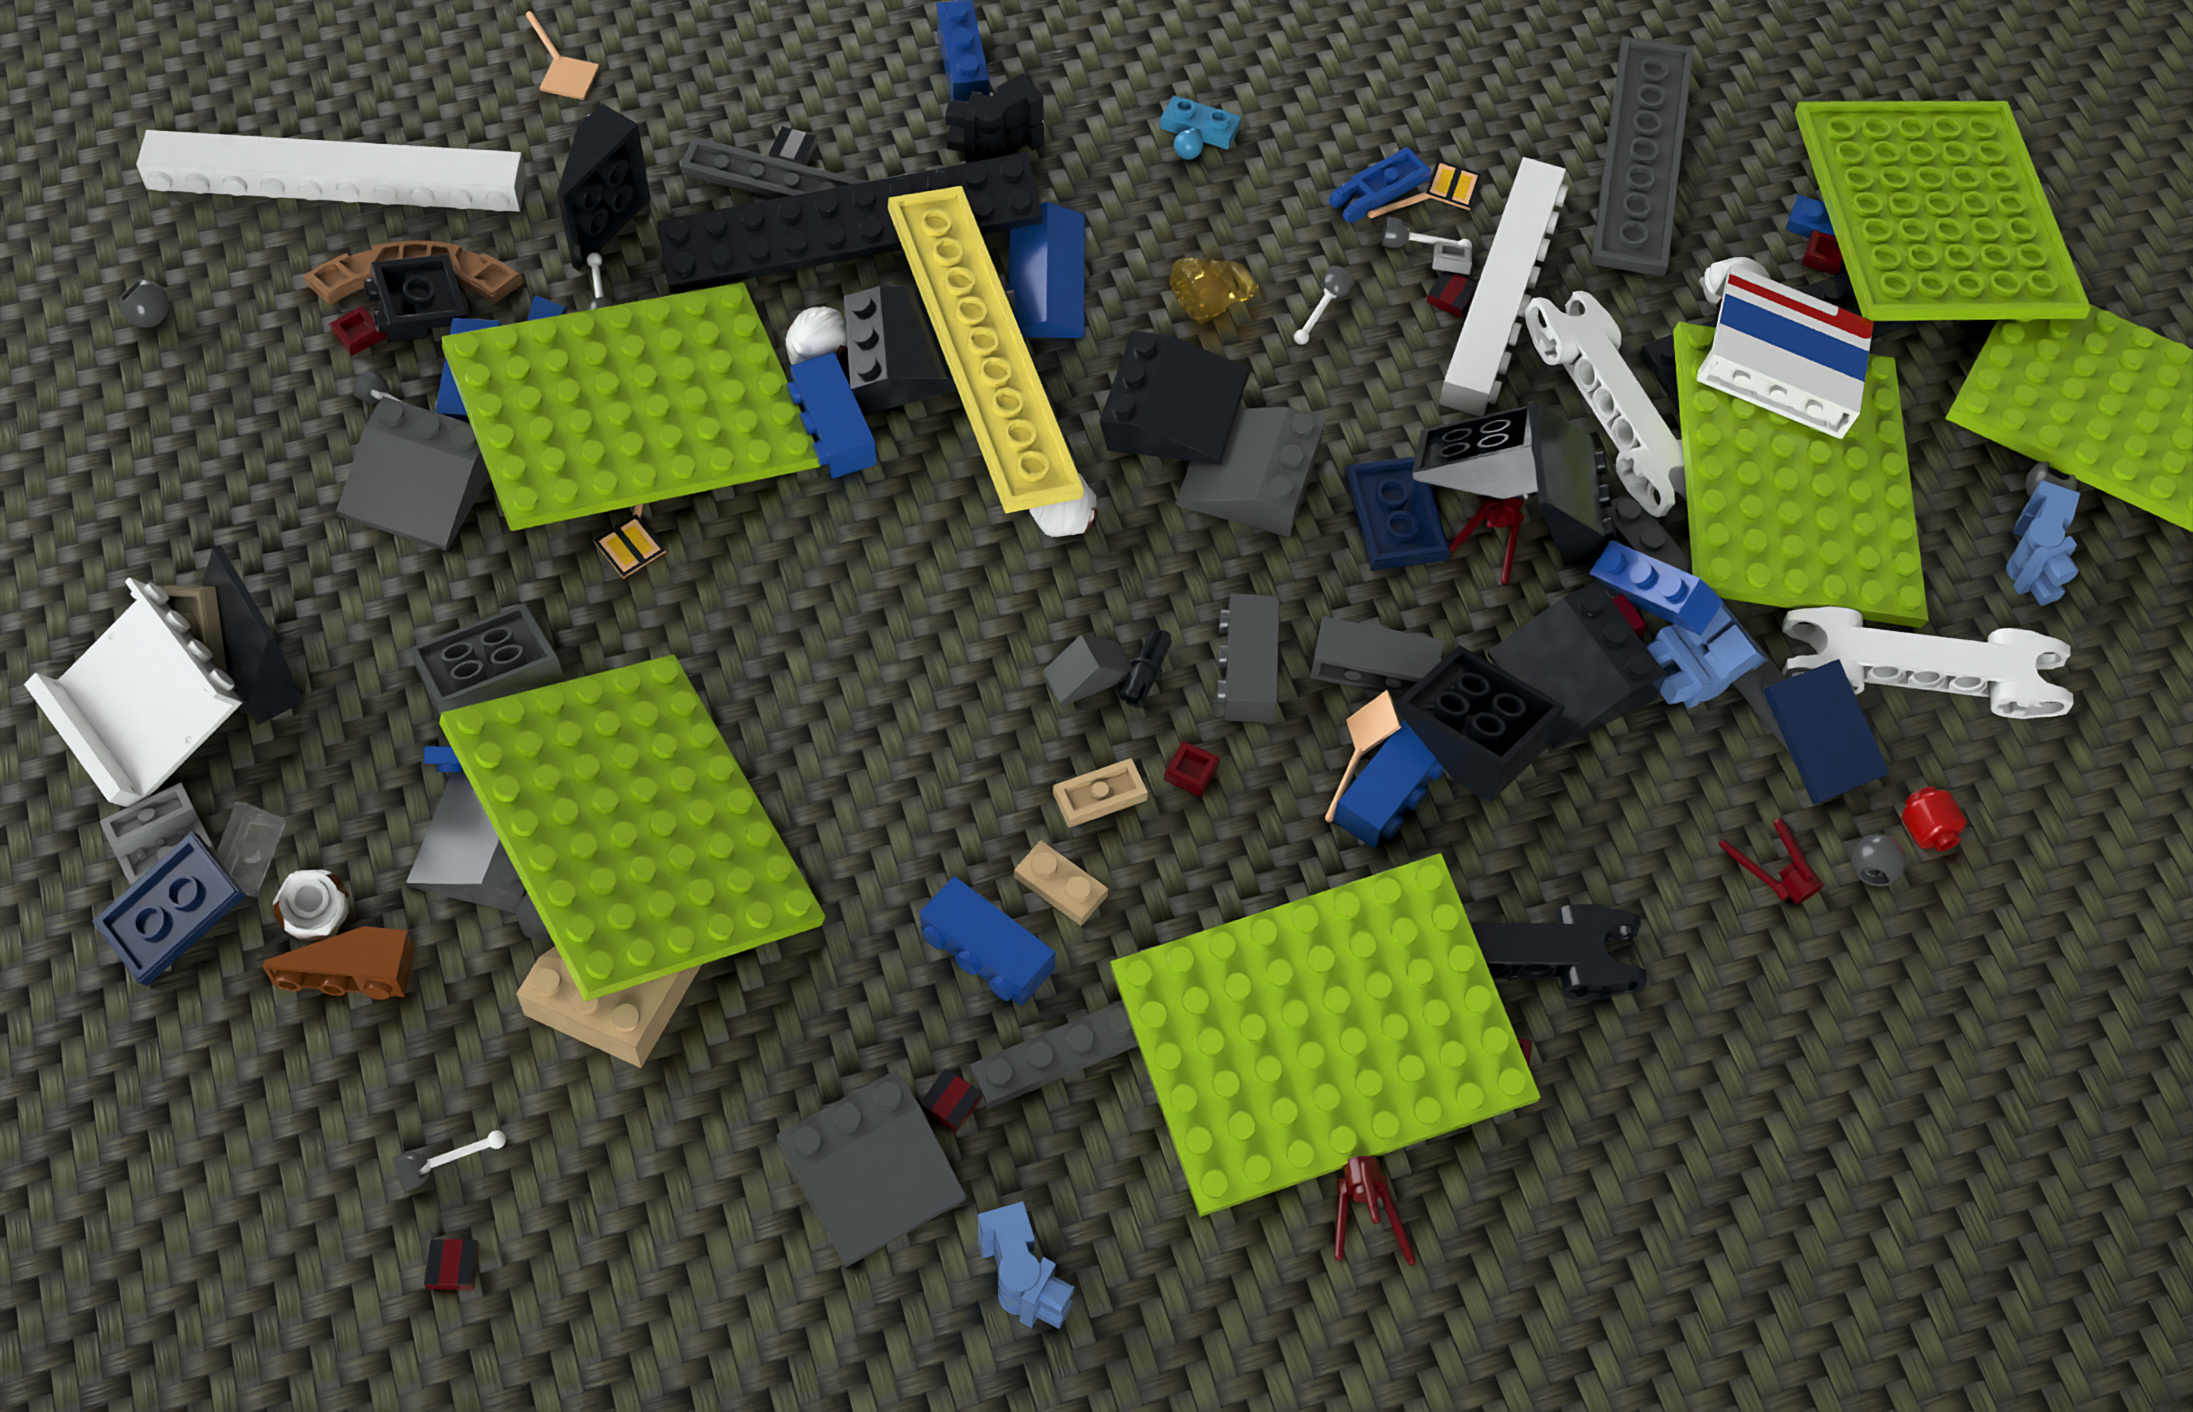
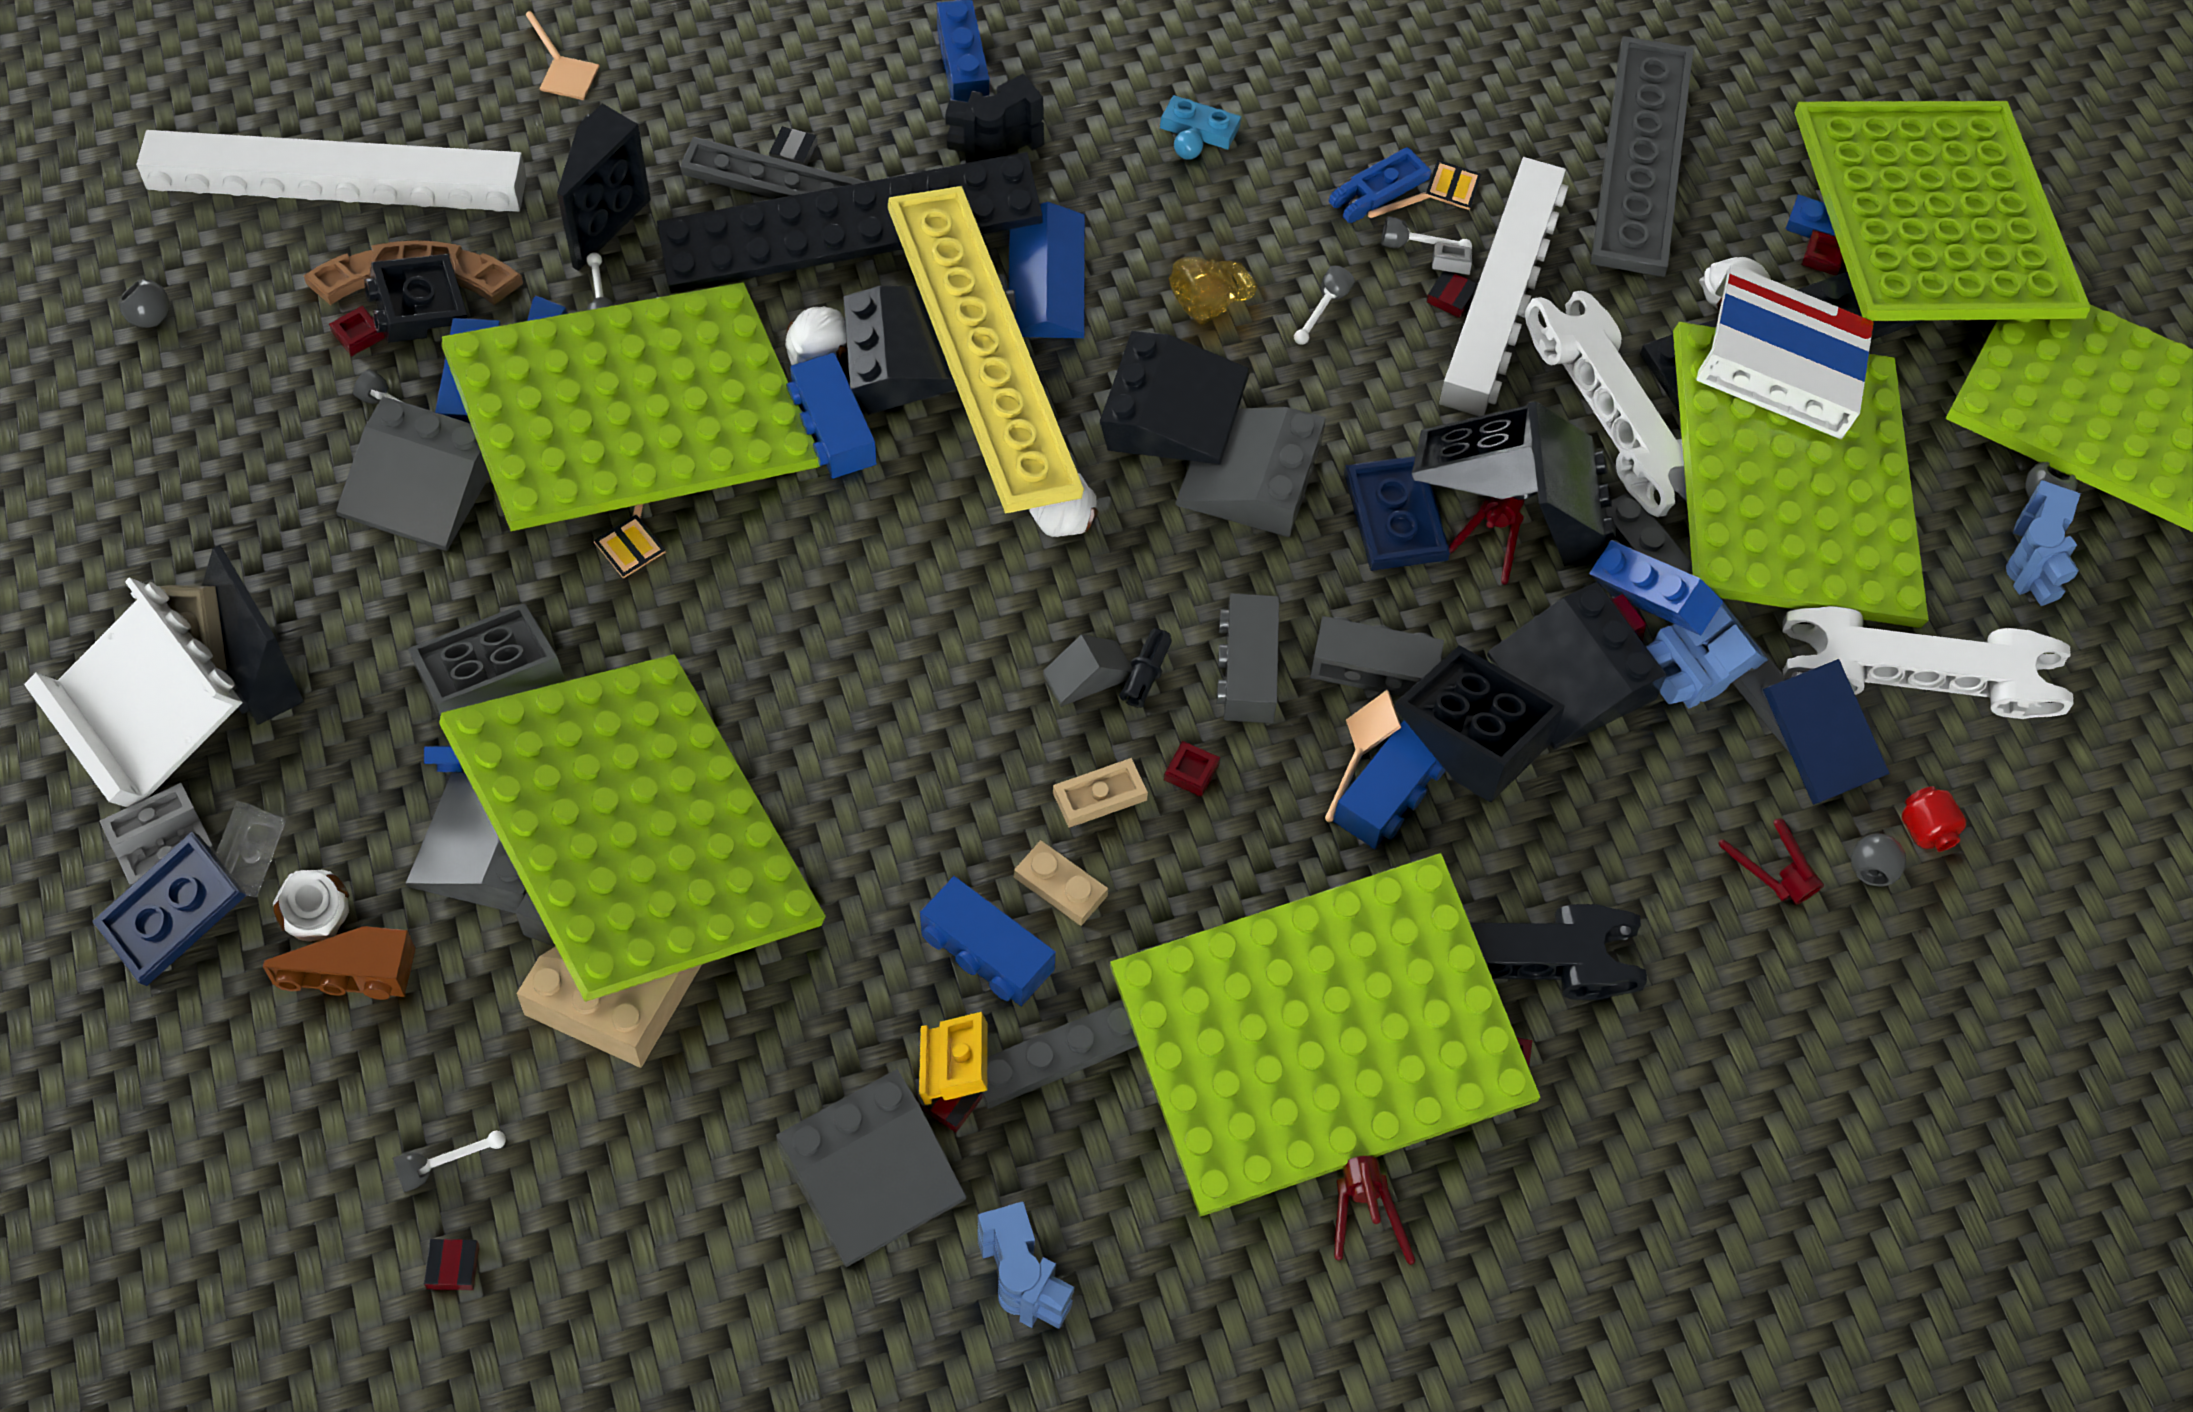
none -> yellow plate [919,1012,988,1105]

